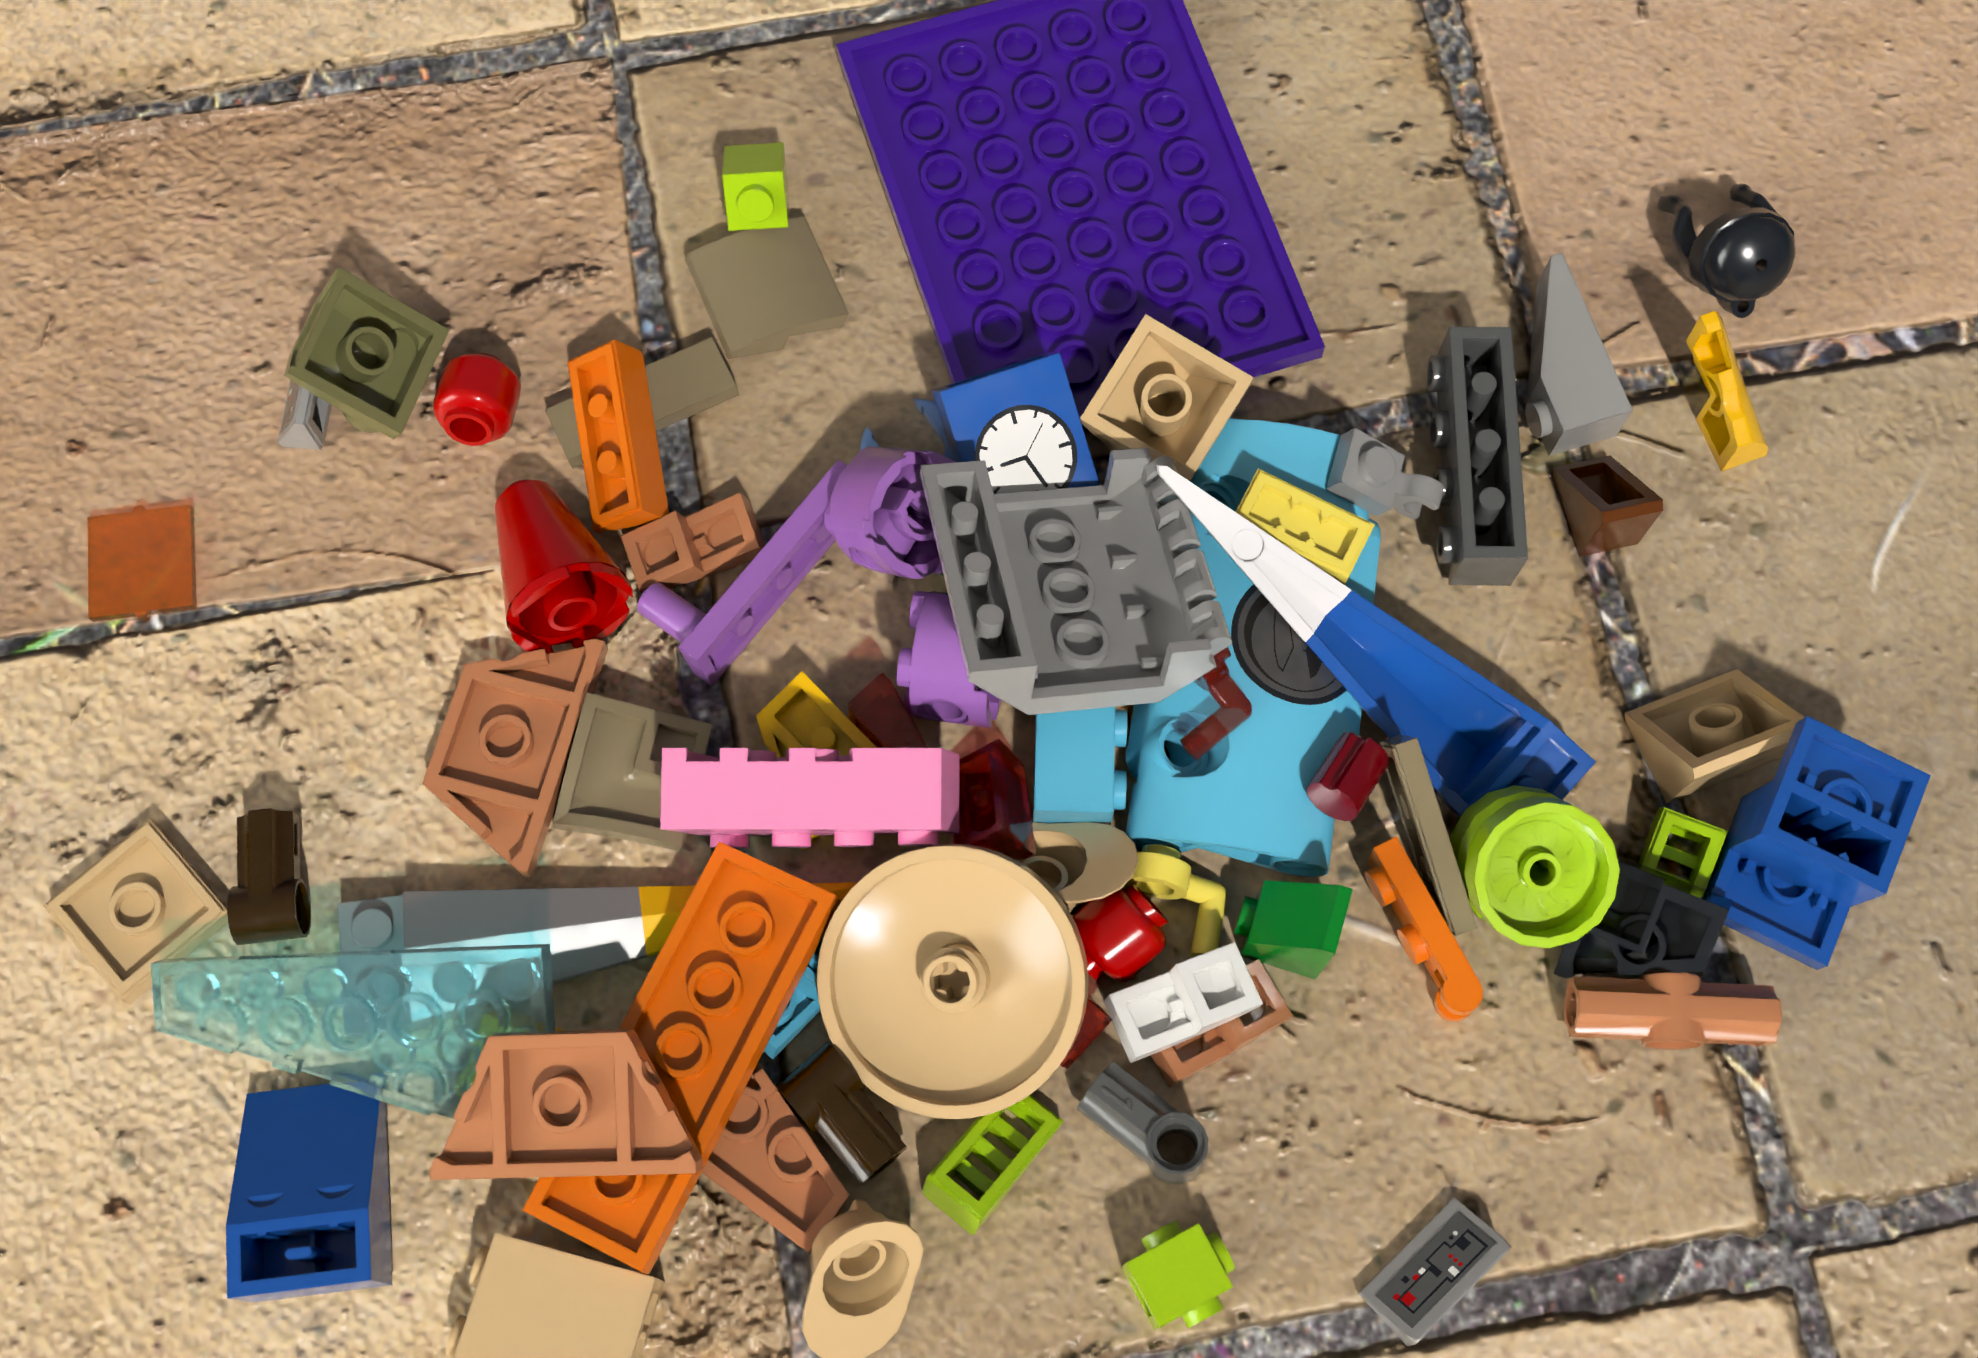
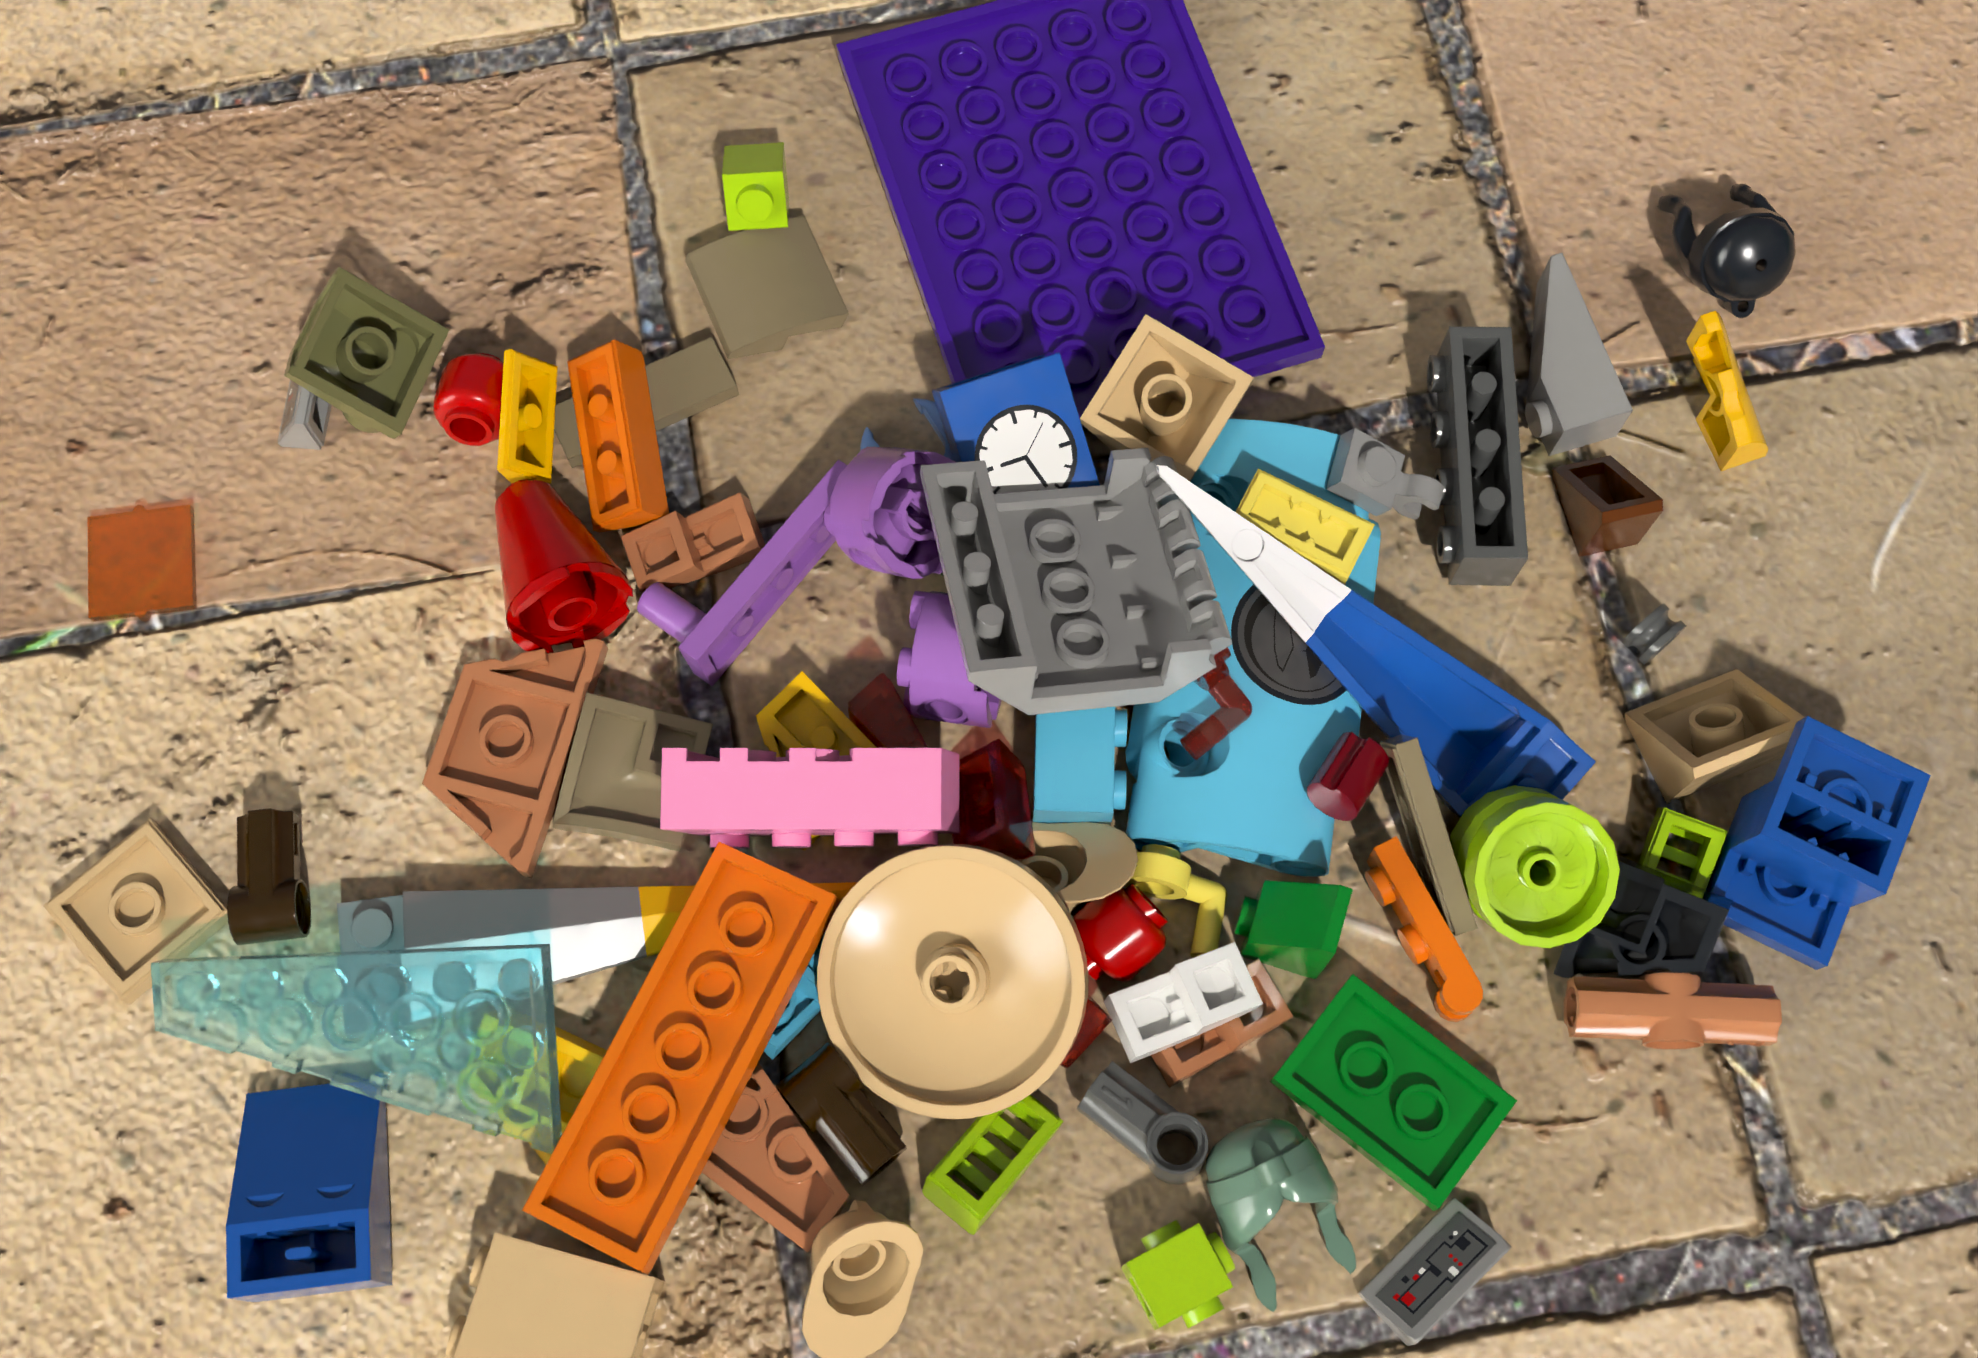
nougat wing [430,1029,703,1180] -> none
none -> yellow slope [497,349,558,484]
none -> sand green hair [1206,1118,1356,1312]
none -> green plate [1270,974,1517,1211]
none -> dark grey bush [1622,603,1687,665]

